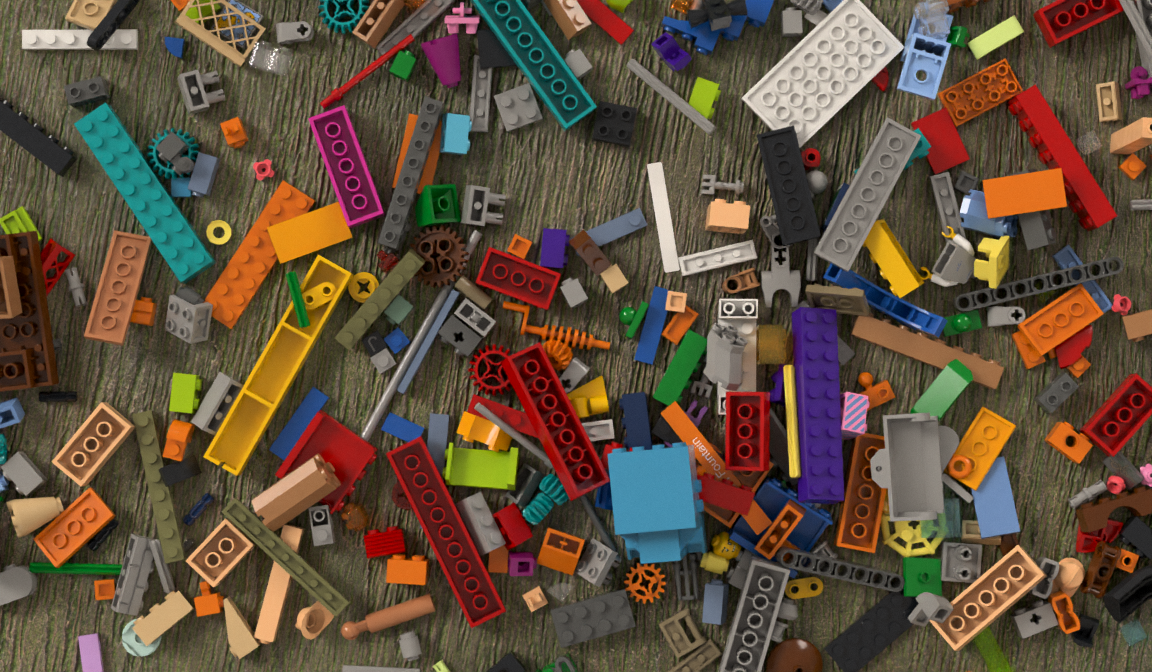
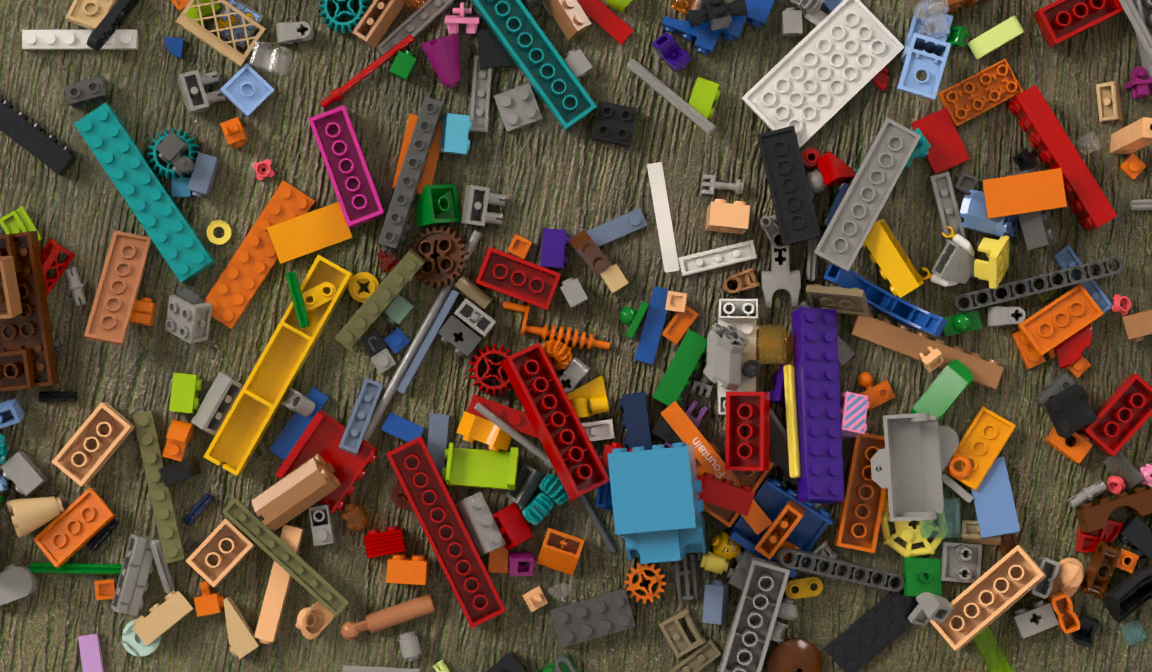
light grey plate [574,538,621,587] -> none
none -> light blue plate [220,64,275,118]
none -> light grey piece [280,387,315,417]
none -> sand blue plate [338,378,384,455]
none -> black bush [742,360,760,378]
none -> red slope [817,151,856,186]
none -> light nougat tile [919,346,945,373]
none -> black tile [1013,148,1039,171]
none -> black brick [1044,384,1097,439]

